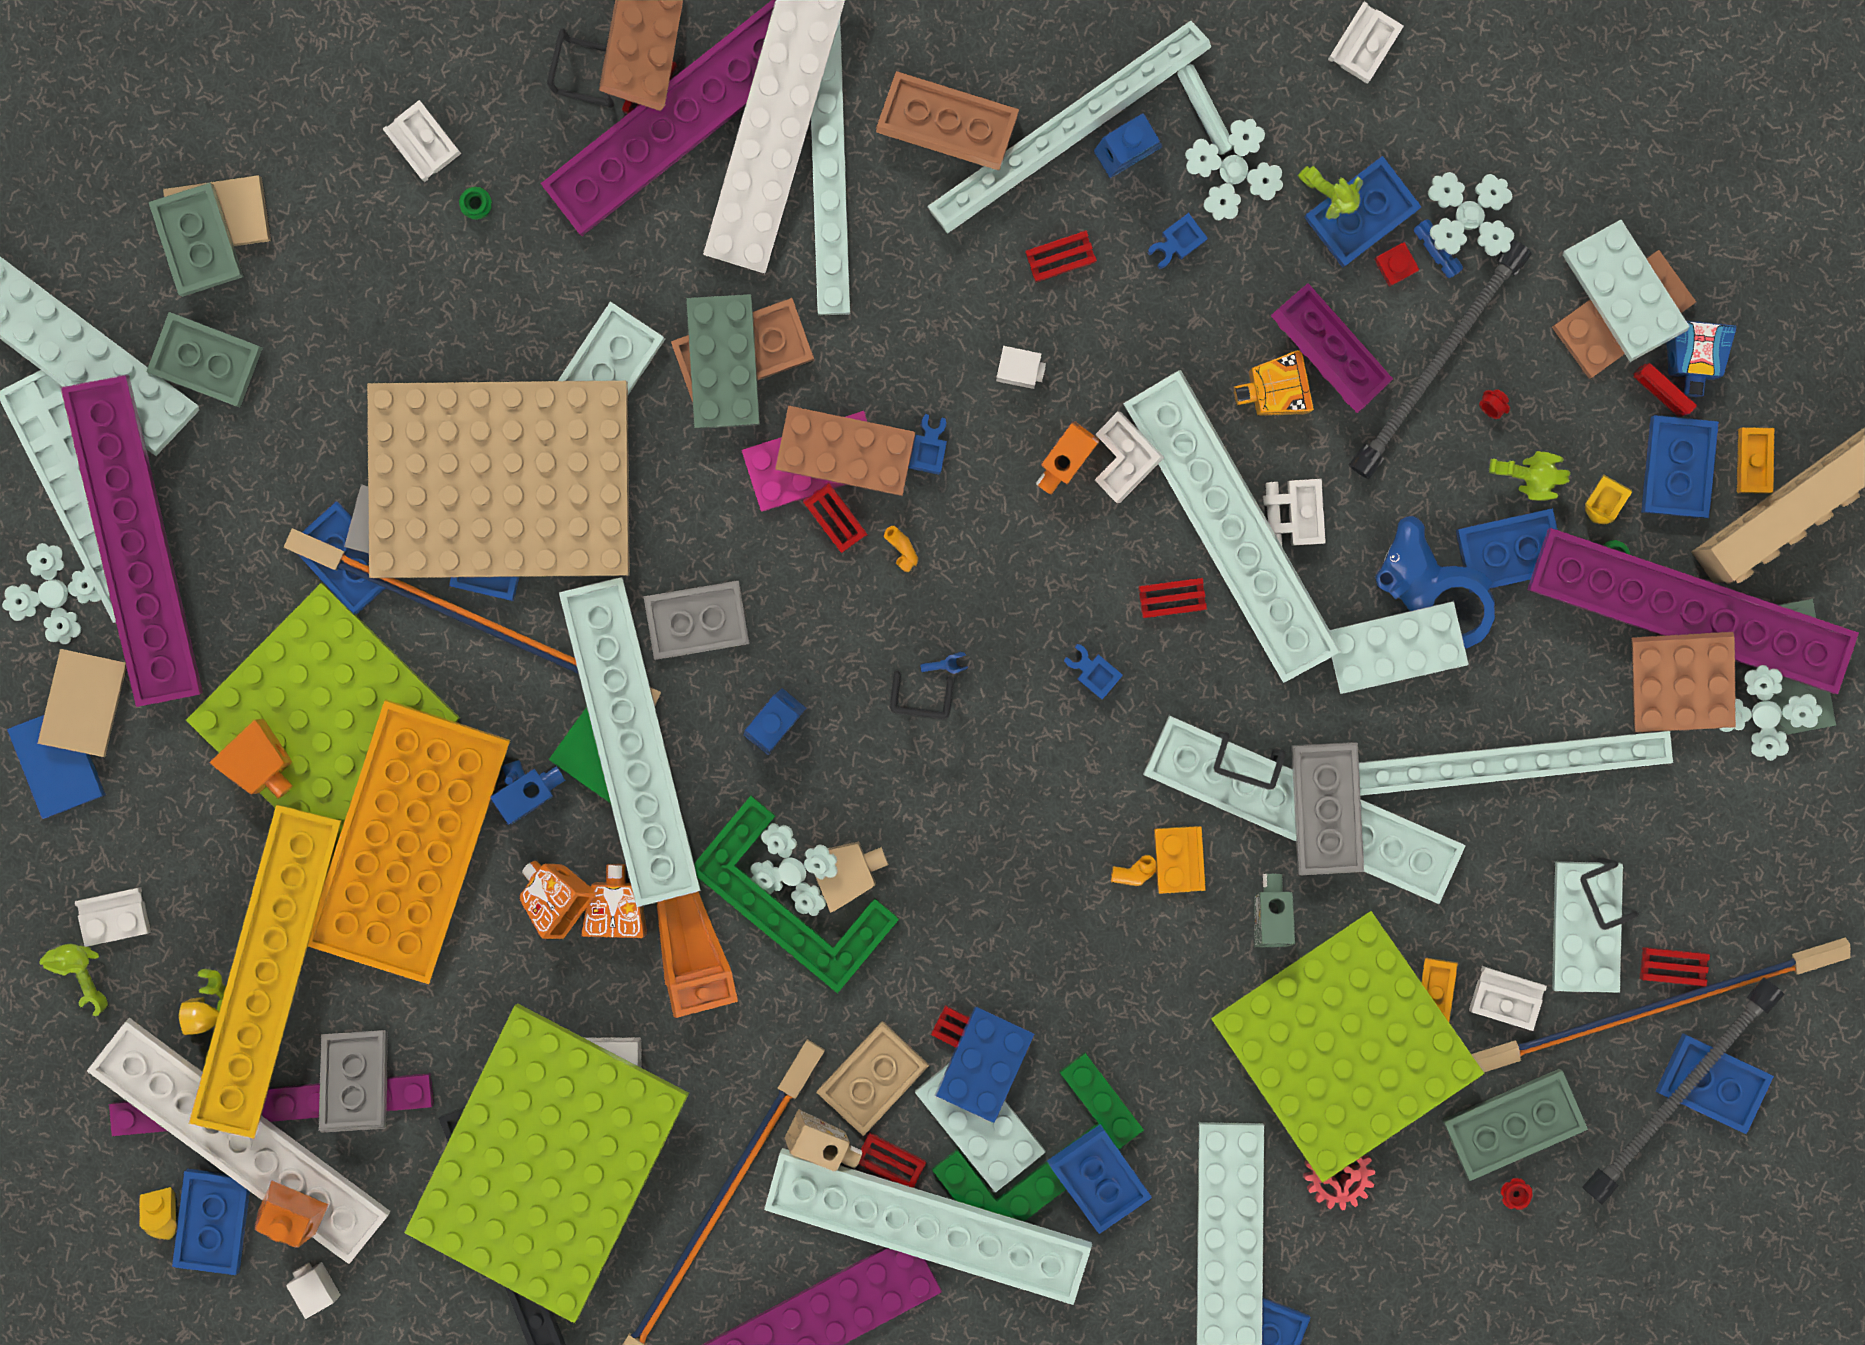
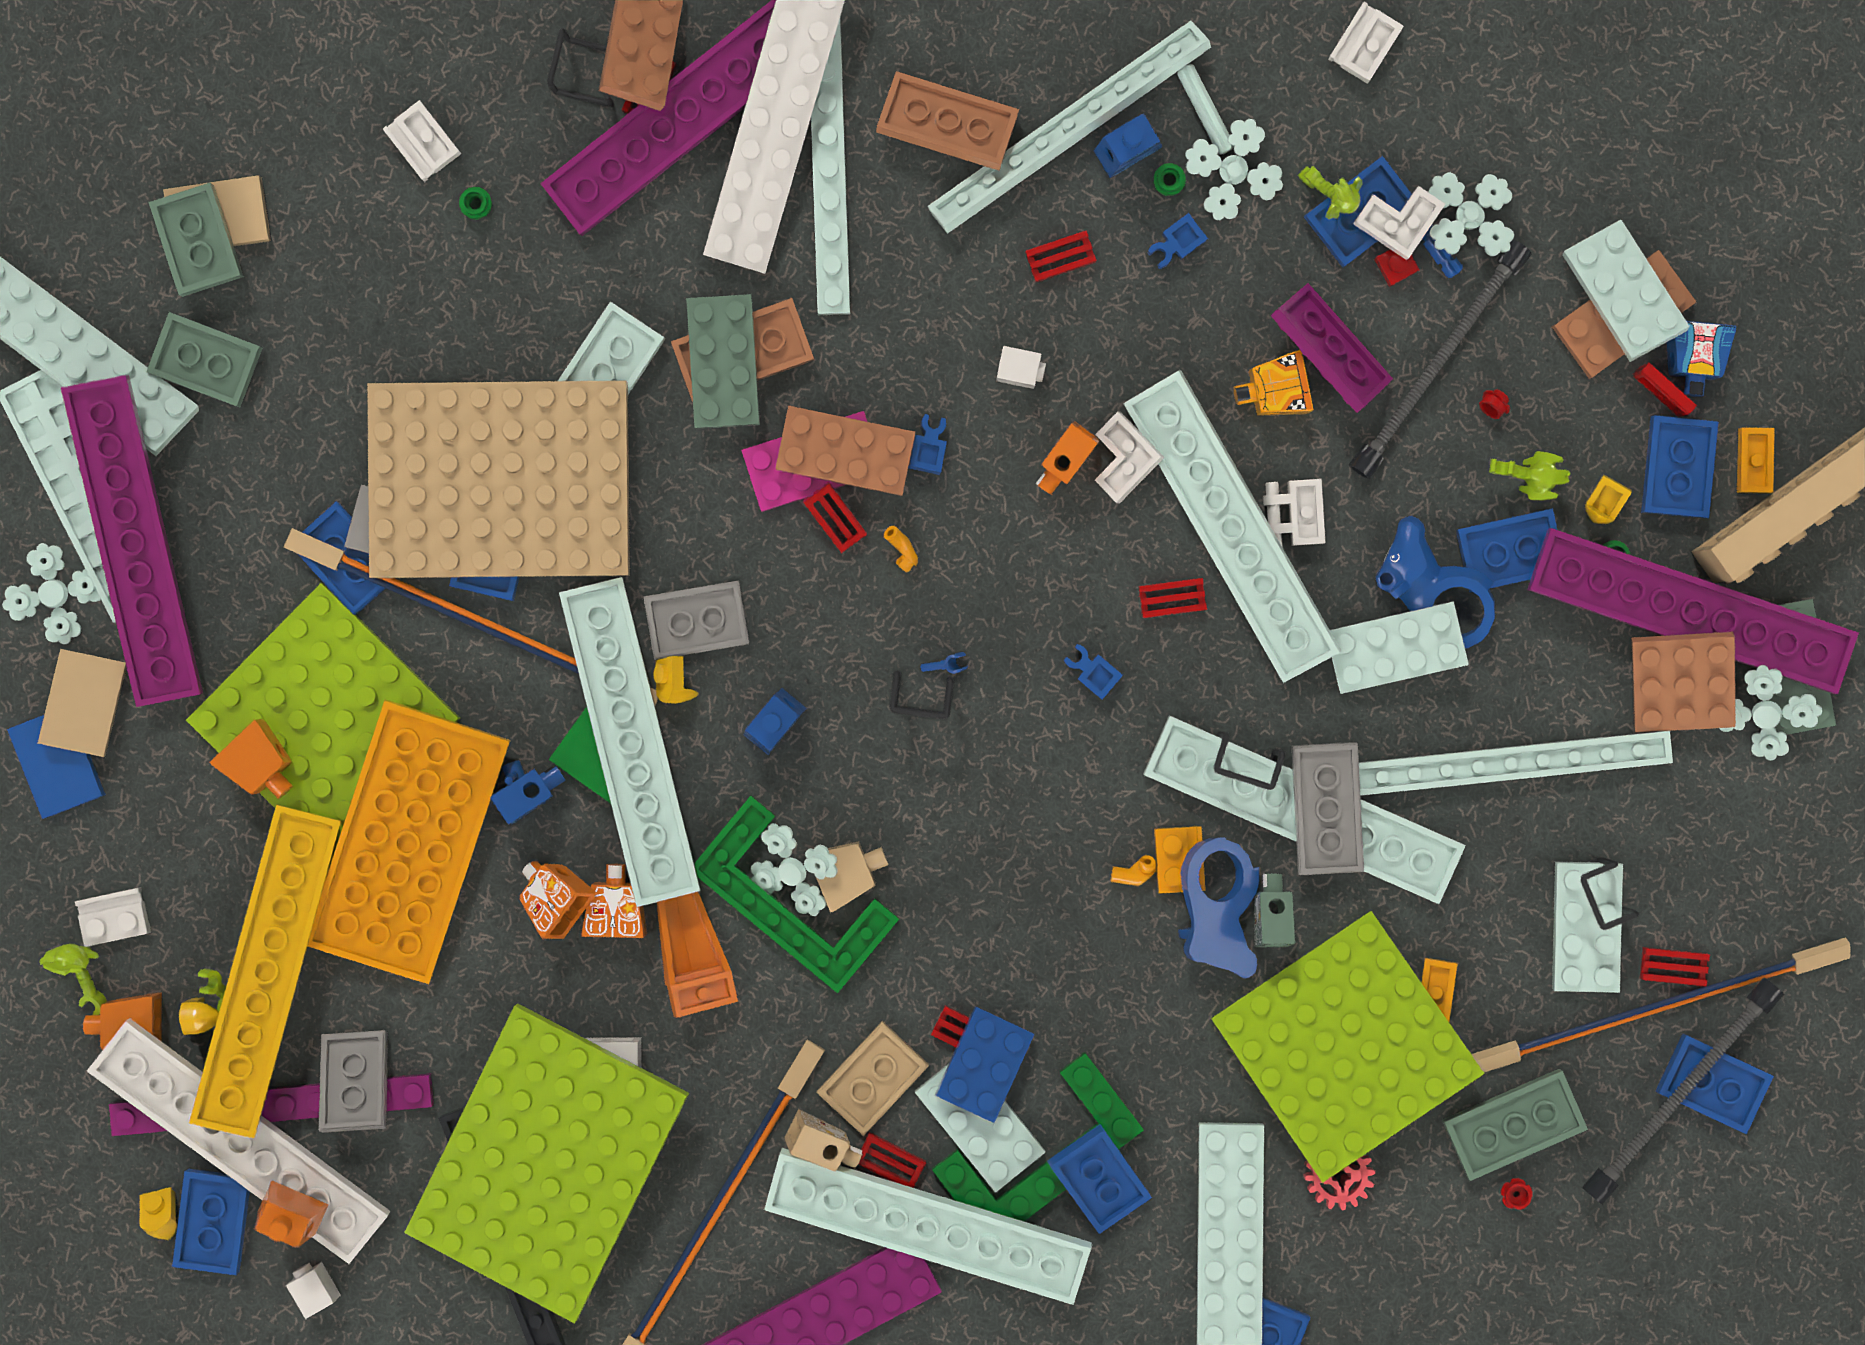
white plate [1469,966,1547,1031] -> none
none -> orange torso [83,993,162,1050]
none -> yellow plate [653,656,698,704]
none -> green plate [1153,163,1186,196]
none -> animal [1178,837,1259,978]
none -> white plate [1353,186,1445,260]

